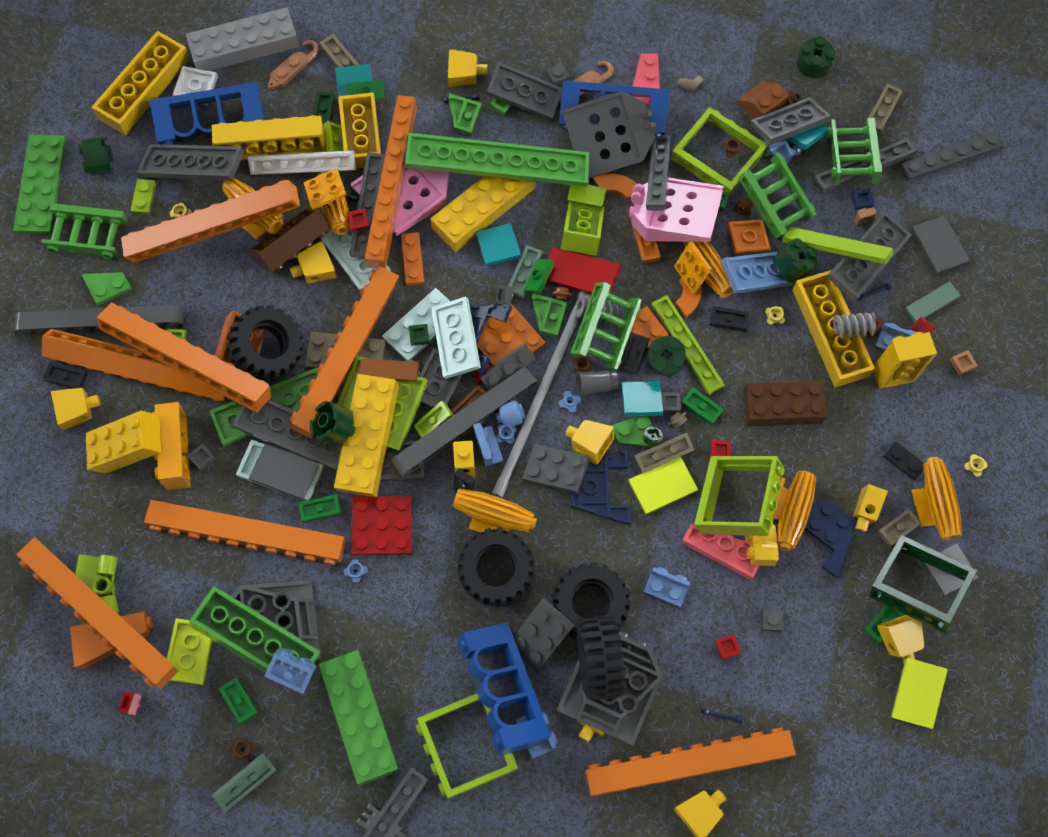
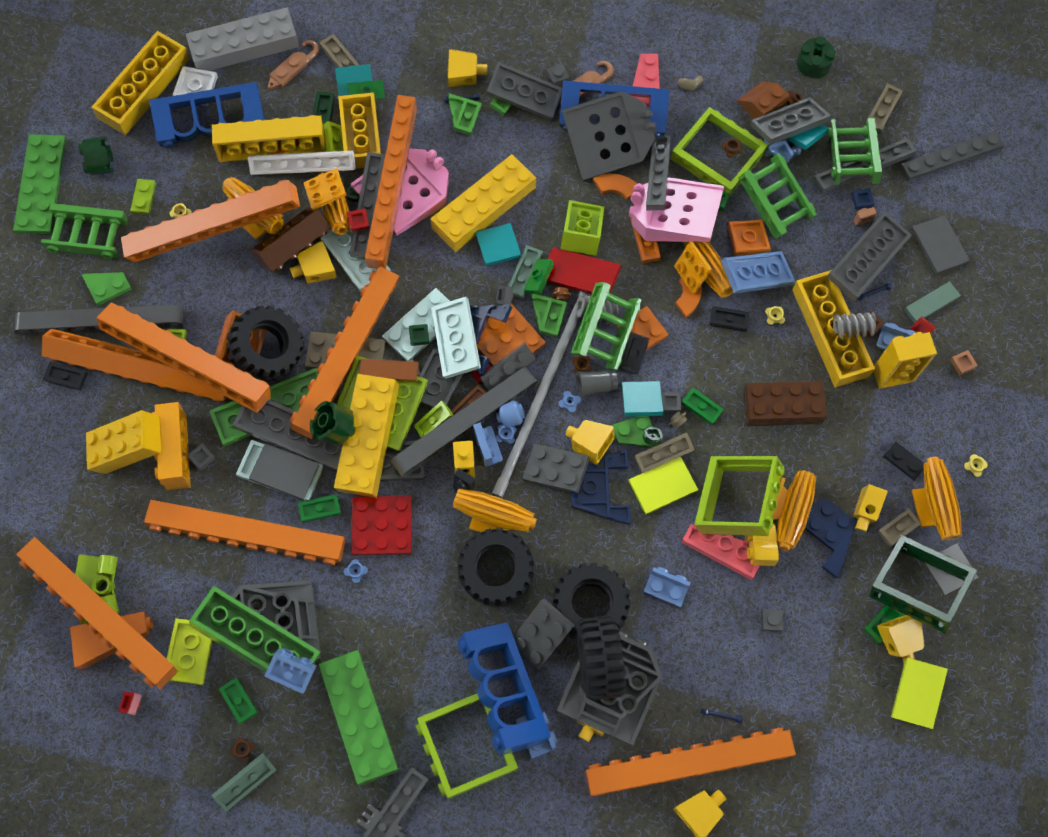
yellow torso [51,388,101,431] -> none
dark grey plate [137,144,245,181] -> none
orange plate [401,232,424,286] -> none
bright green plate [405,133,589,187] -> none
lime slope [567,185,607,207] -> none
dark green brick [648,336,686,376] -> none
lime tile [651,295,725,396] -> none
red plate [710,440,731,458] -> none
red plate [714,634,741,660] -> none
reddish brown plate [734,198,754,215] -> none
dark green brick [774,238,818,283] -> none
lime tile [782,227,893,264] -> none

